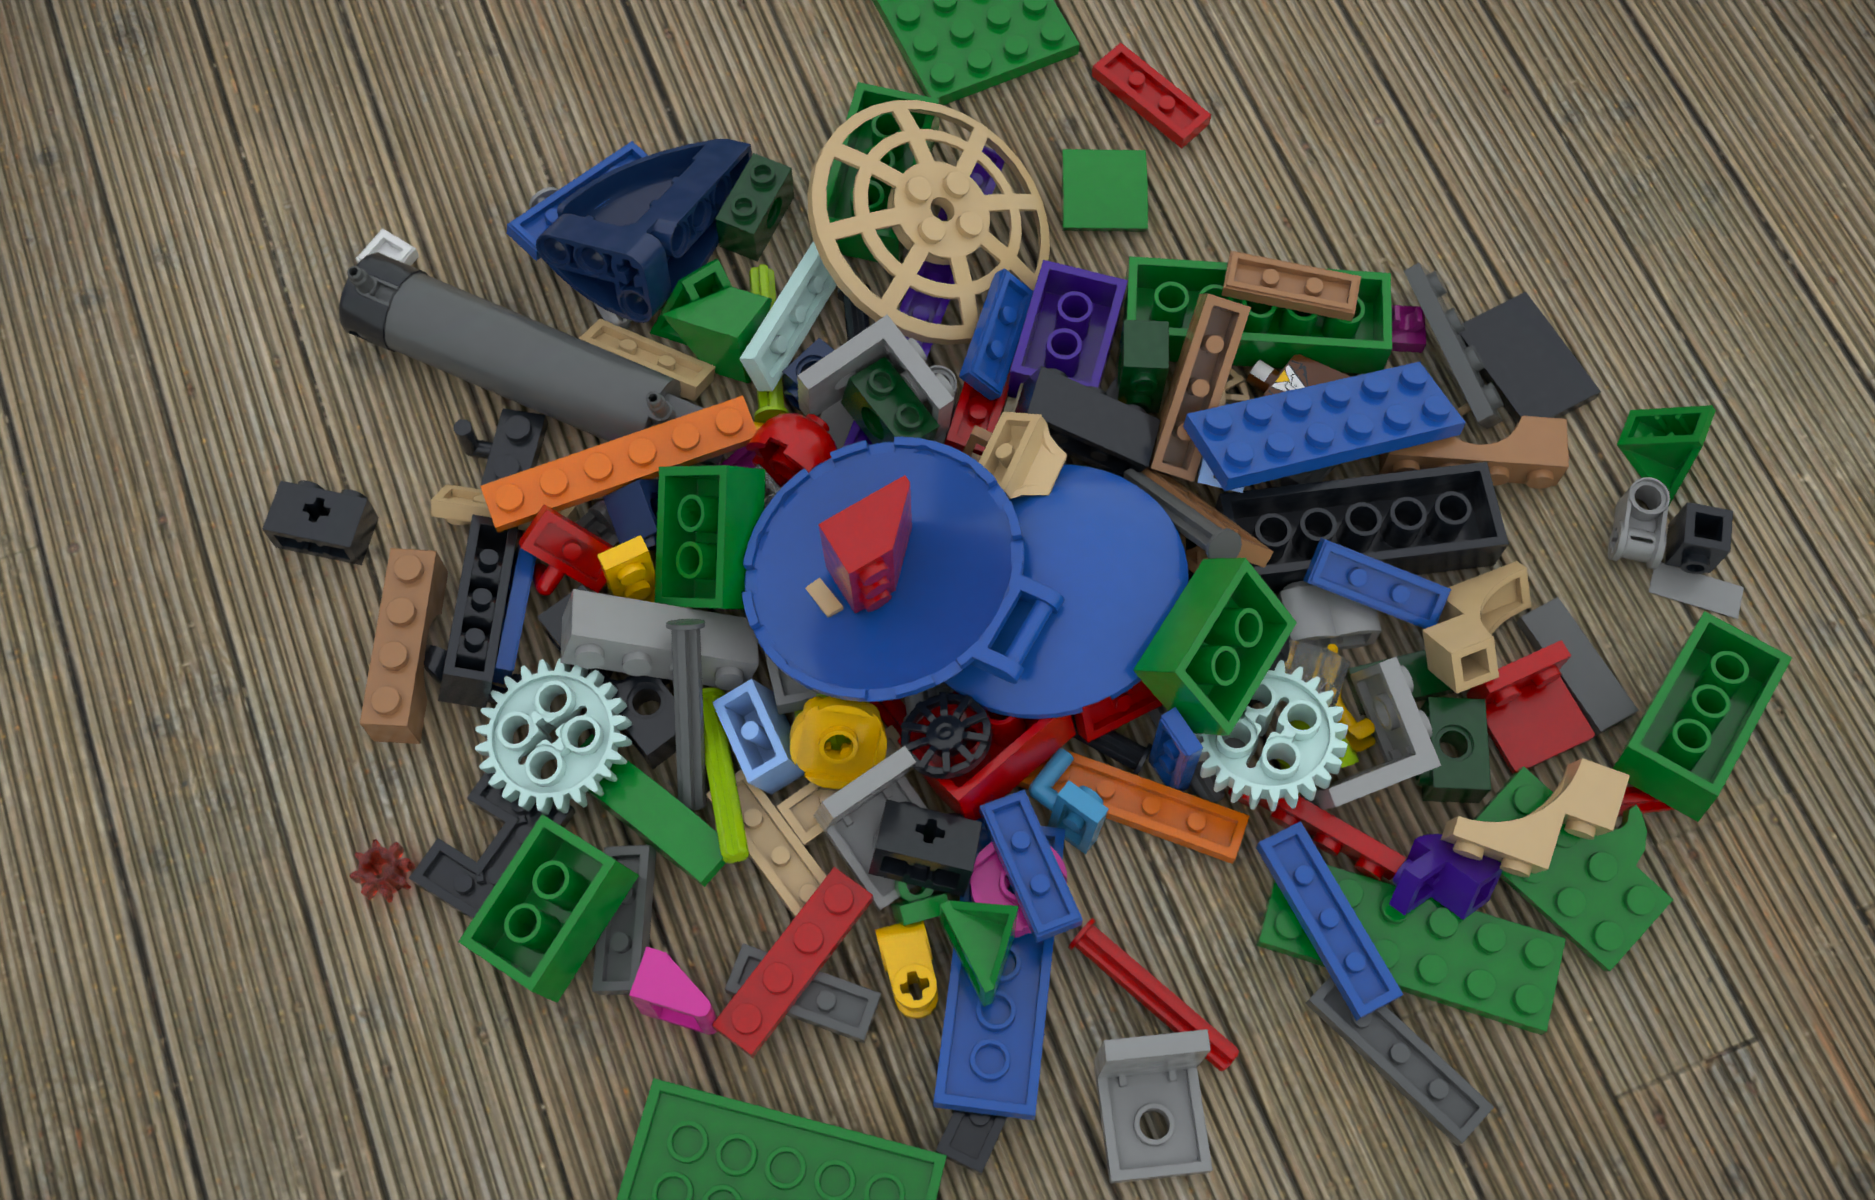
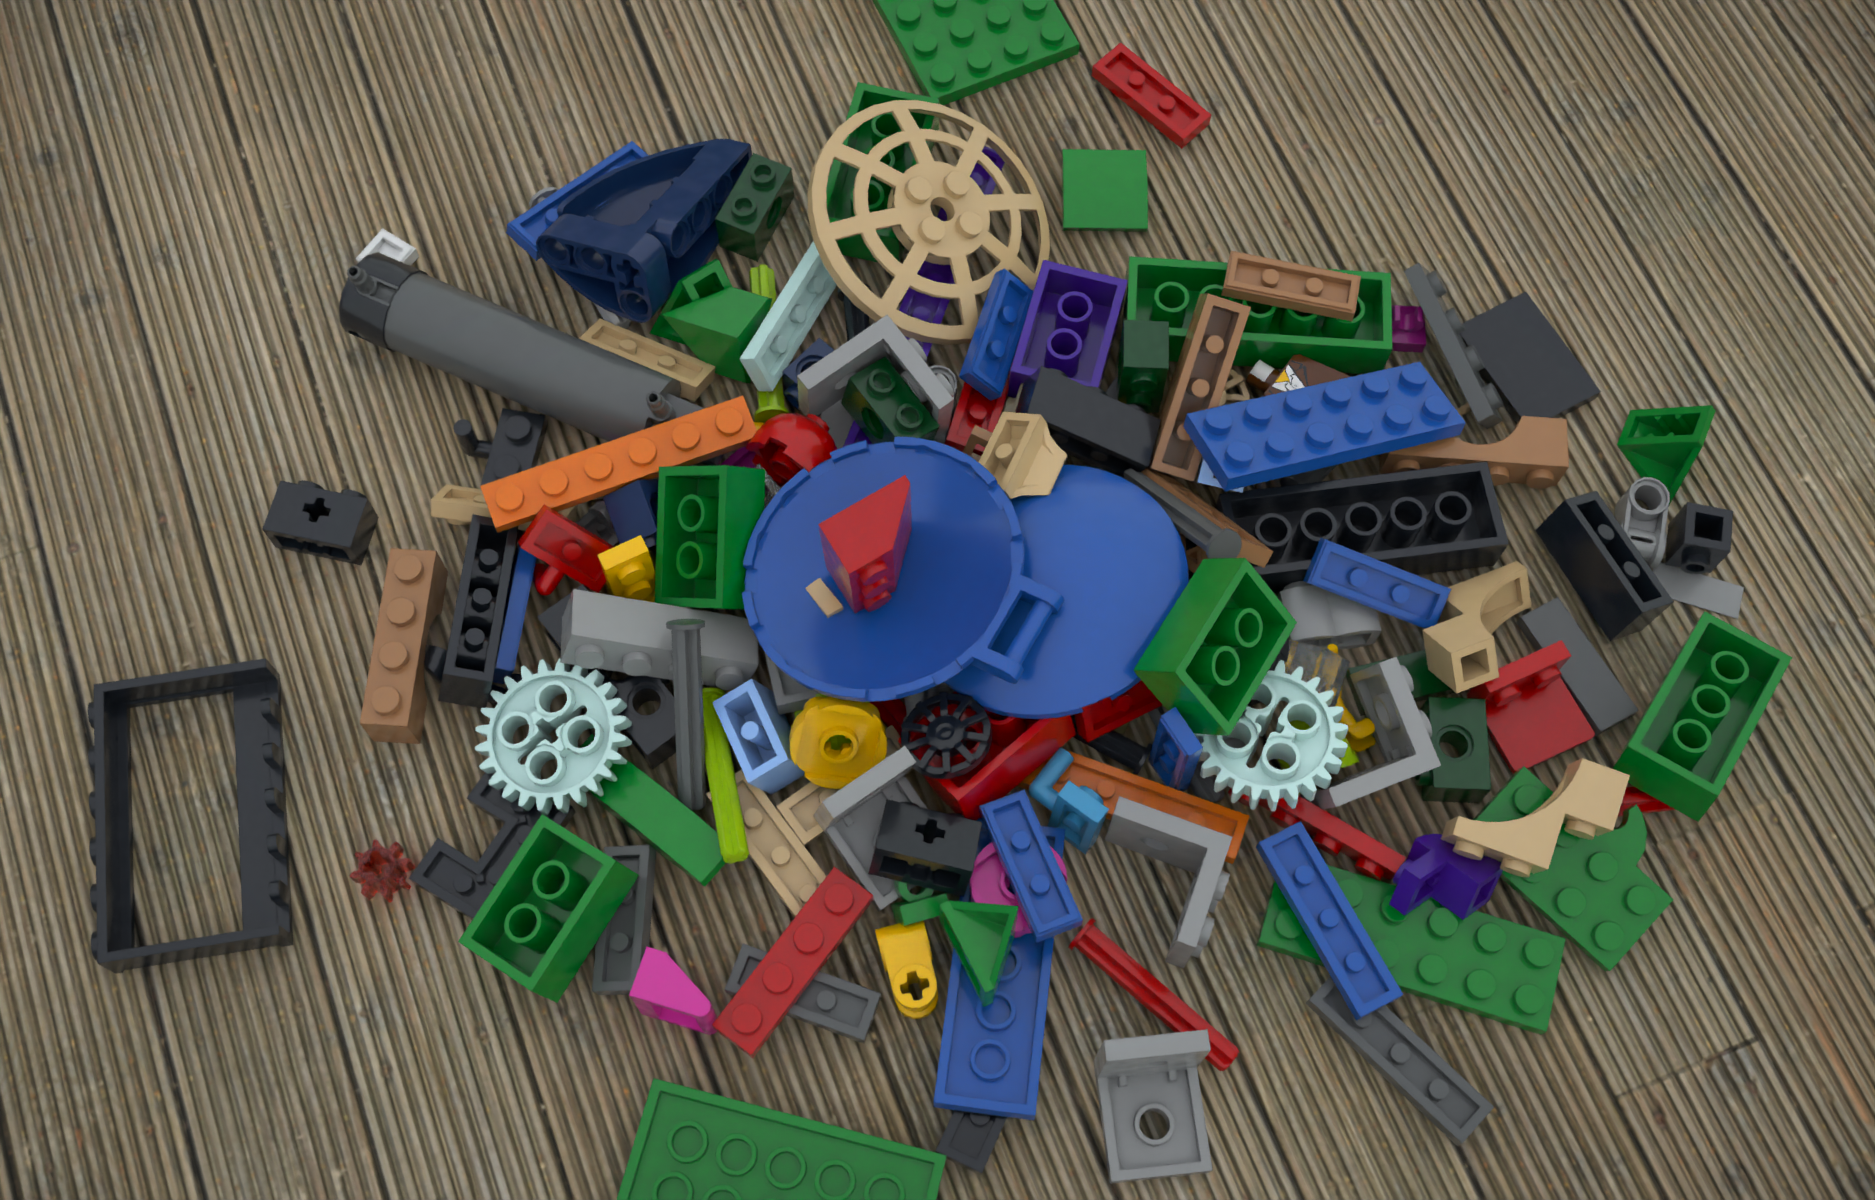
none -> black window [88,658,293,974]
none -> light grey bracket [1105,796,1232,968]
none -> black brick [1535,491,1674,641]

